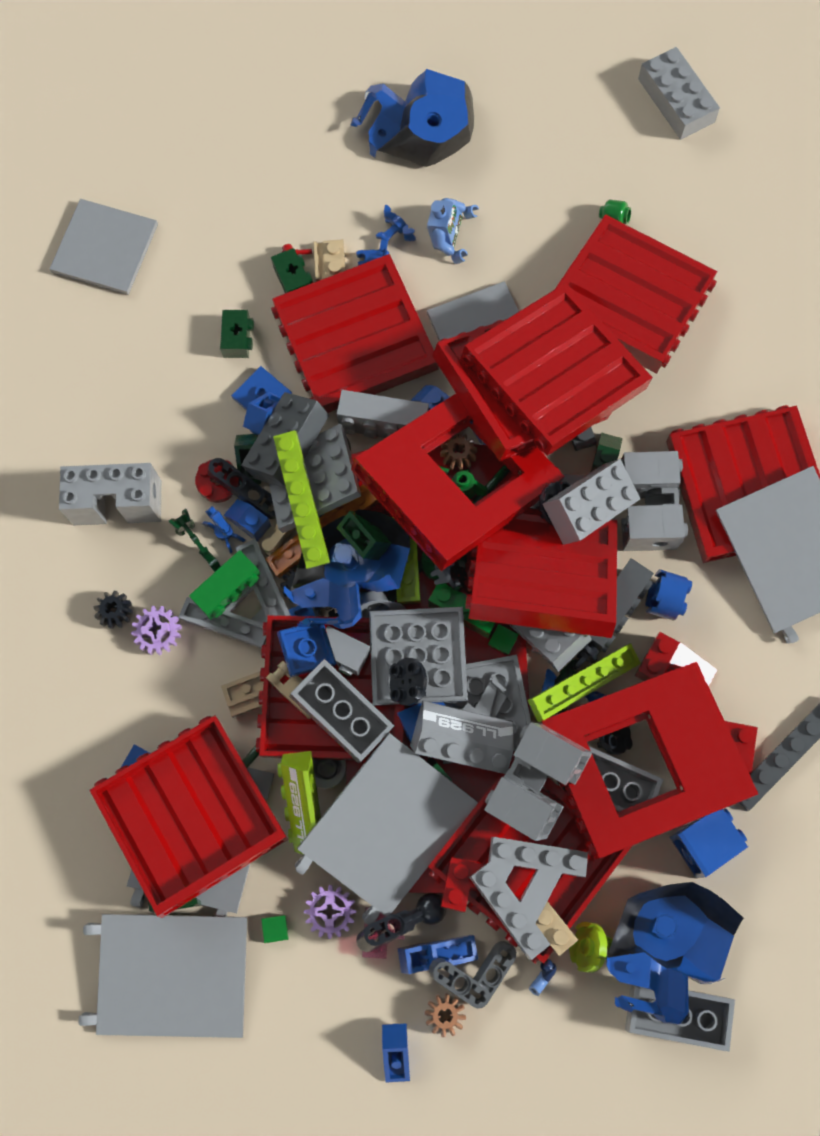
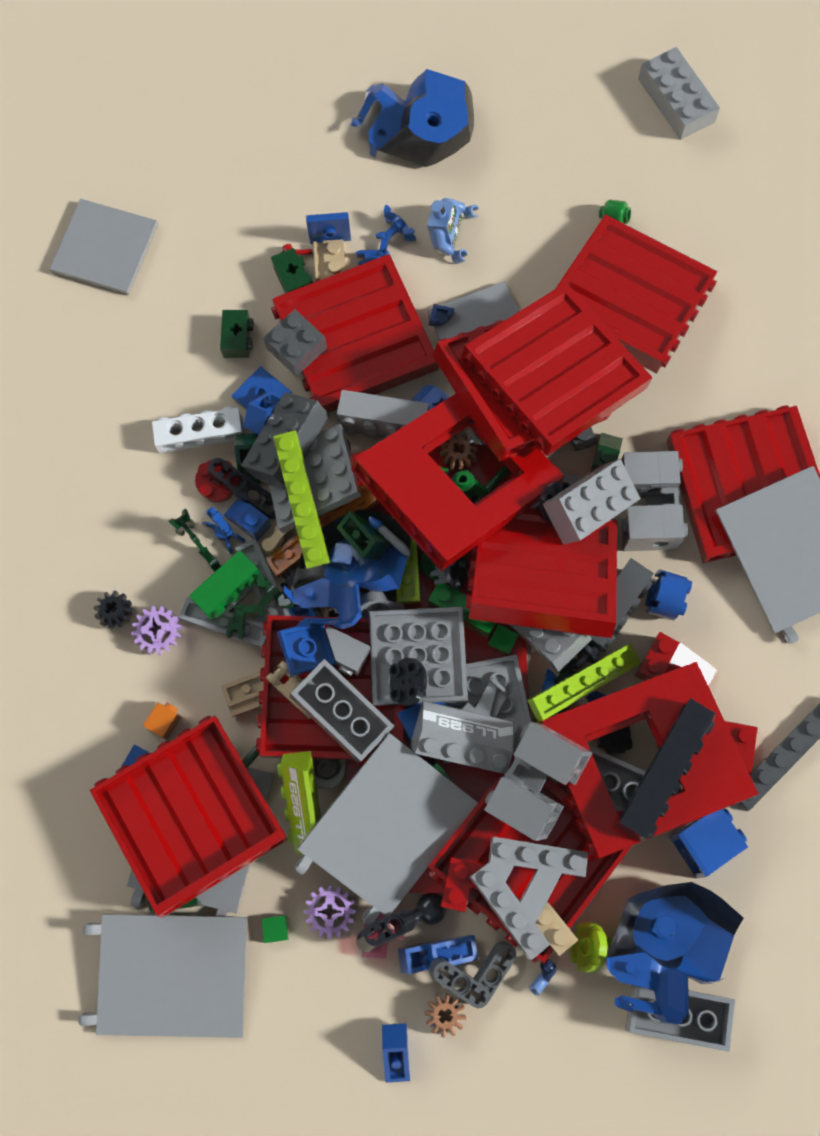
light grey piece [59,463,162,525] -> none
none -> orange brick [143,702,181,740]
none -> white brick [152,407,244,453]
none -> dark green piece [226,573,294,640]
none -> dark grey brick [263,309,327,376]
none -> blue plate [306,212,351,244]
none -> light grey piece [368,516,411,556]
none -> dark blue tile [429,304,455,326]
none -> black brick [615,698,716,842]

